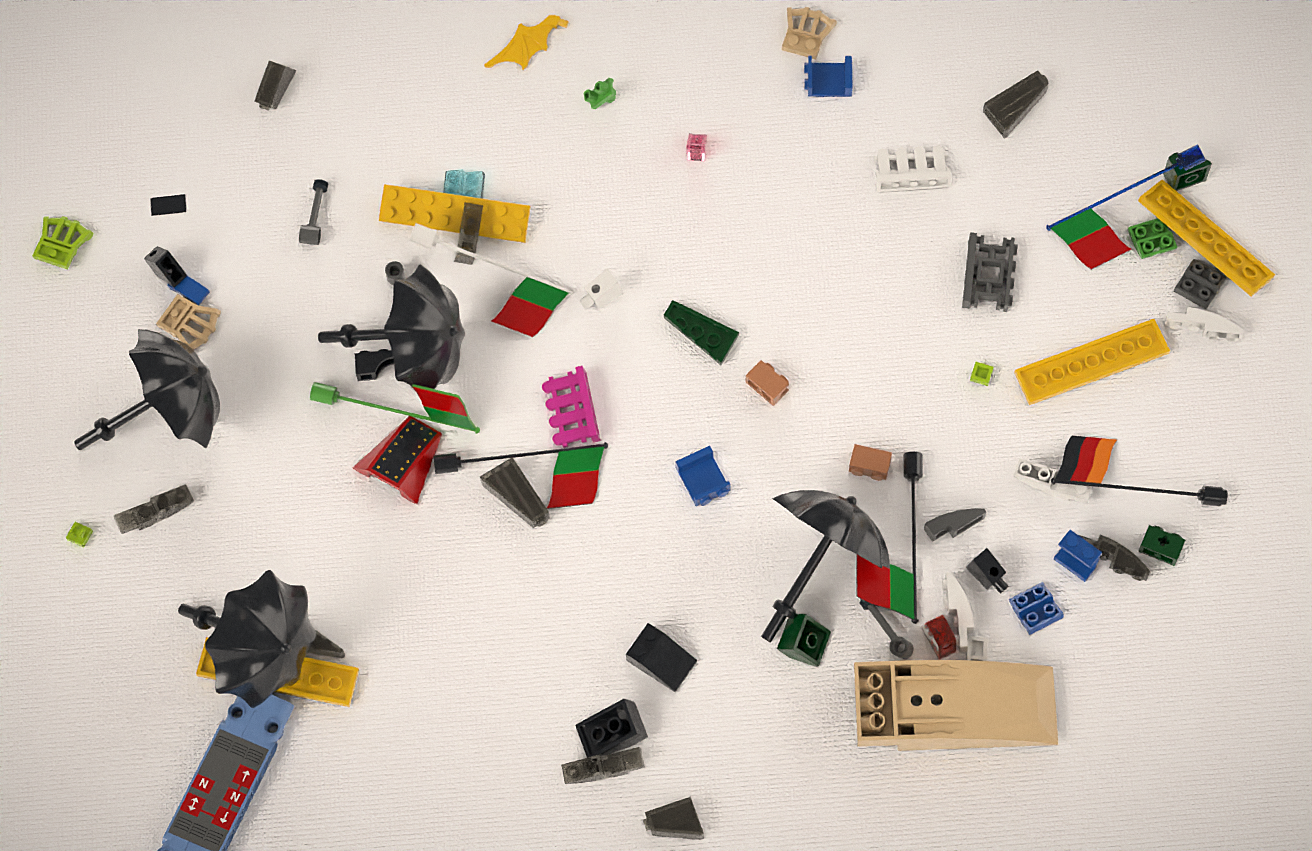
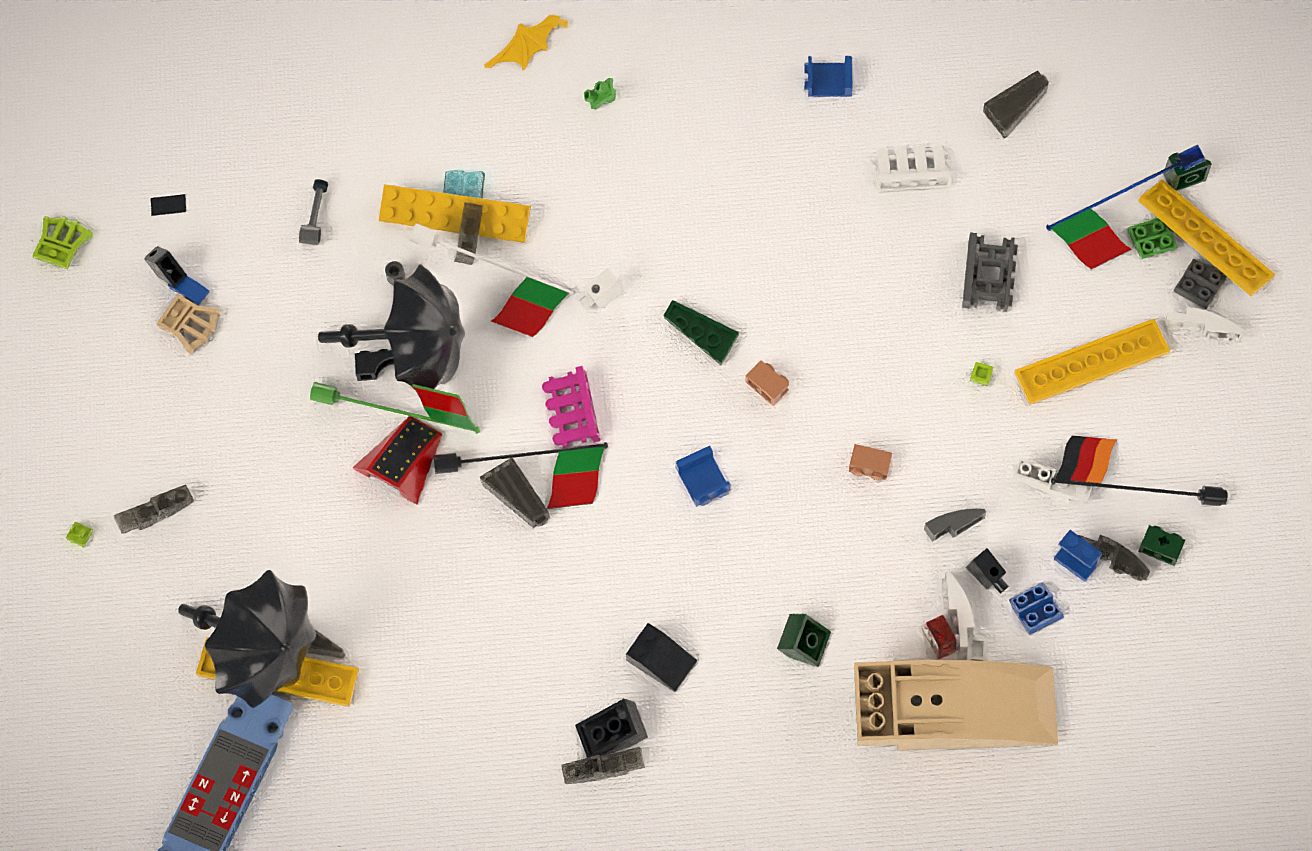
black piece [74,329,220,450] -> none
clear smoke slope [254,60,296,111] -> none
clear smoke slope [643,796,704,840] -> none
clear pink slope [686,133,707,161] -> none
black piece [761,490,890,643] -> none
tan plate [782,7,837,59] -> none
flag [856,451,923,624] -> none
dark grey piece [859,600,914,659] -> none

